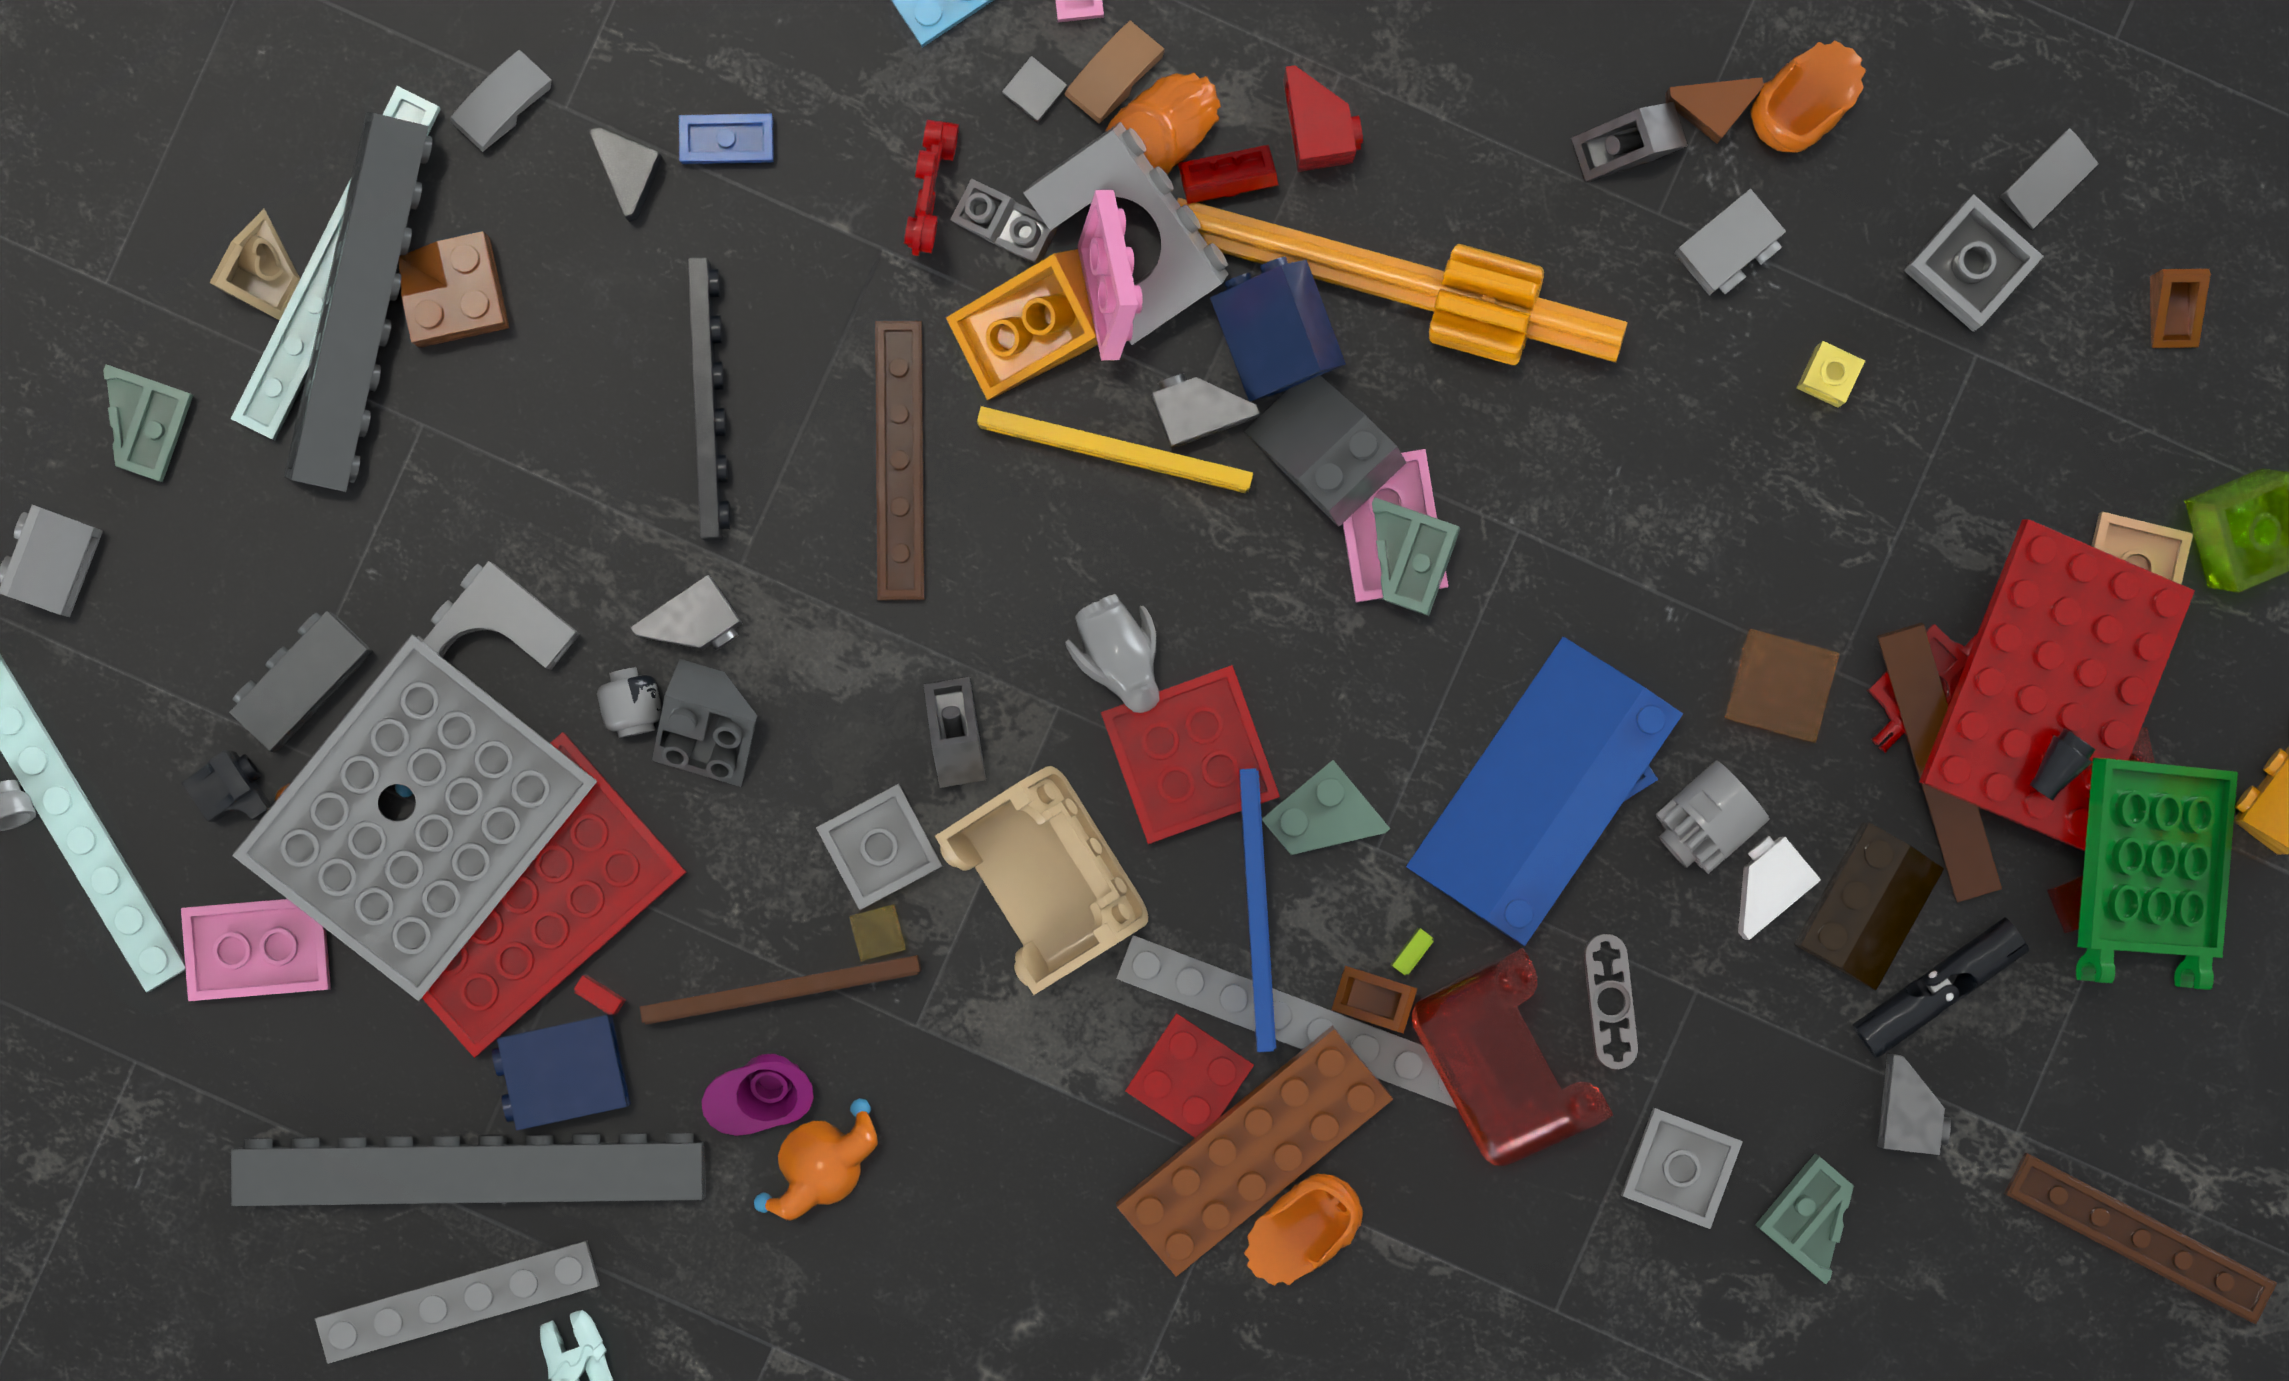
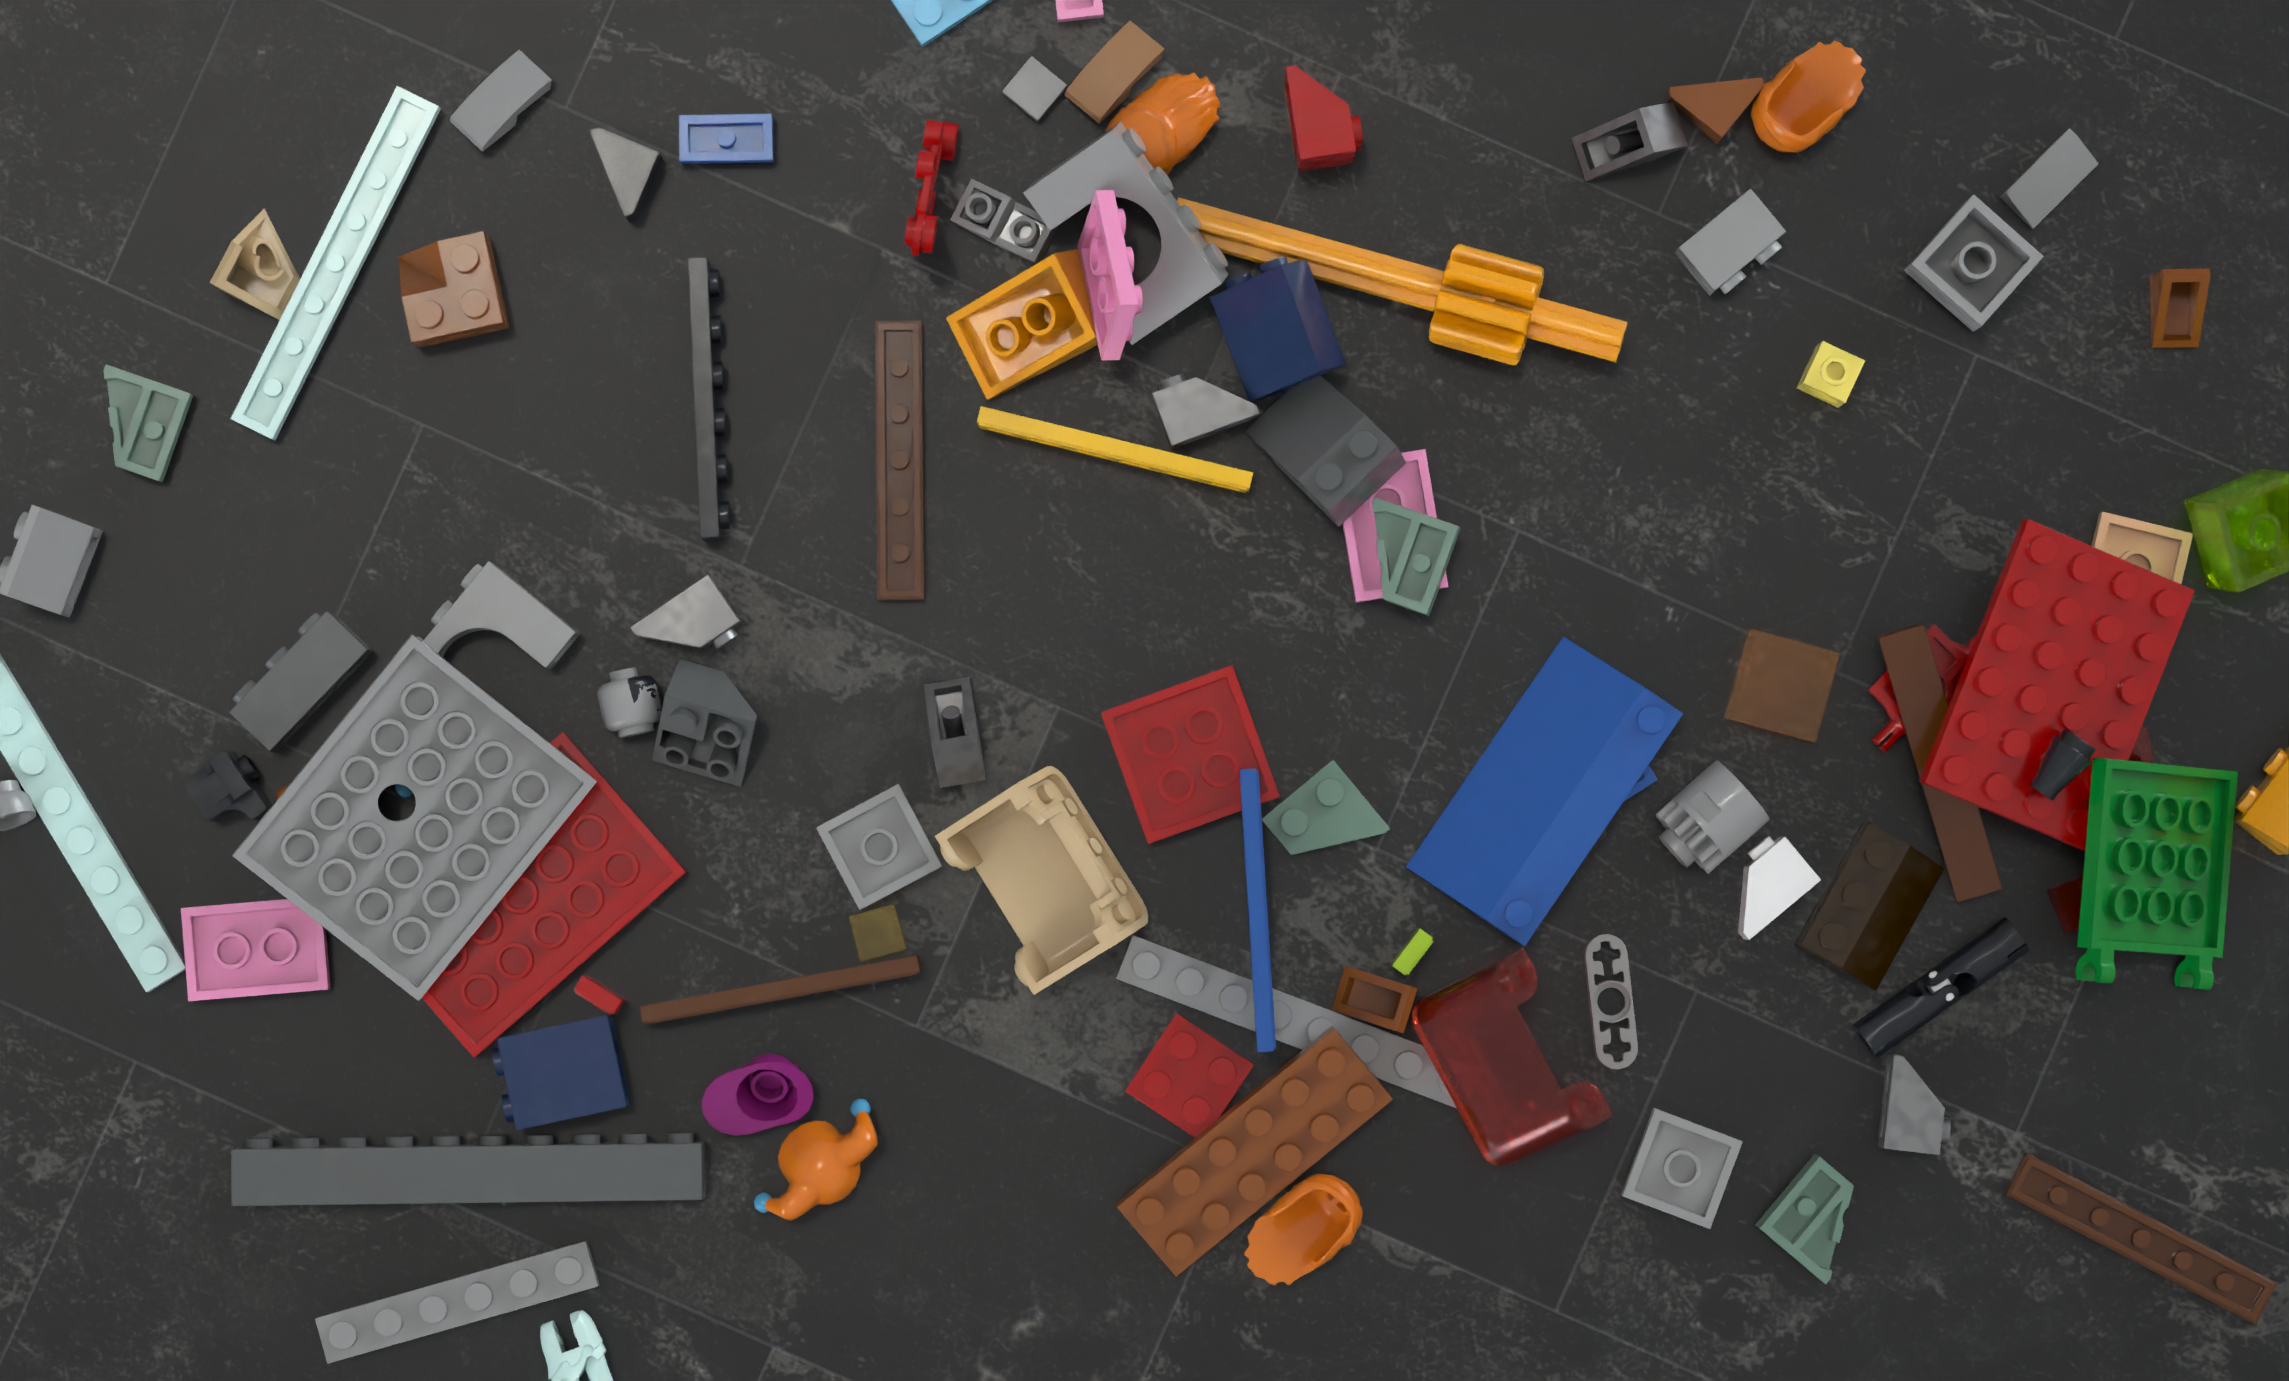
dark grey brick [284,112,432,492] -> none
light grey animal [1065,594,1159,713] -> none
red plate [1178,145,1278,204] -> none

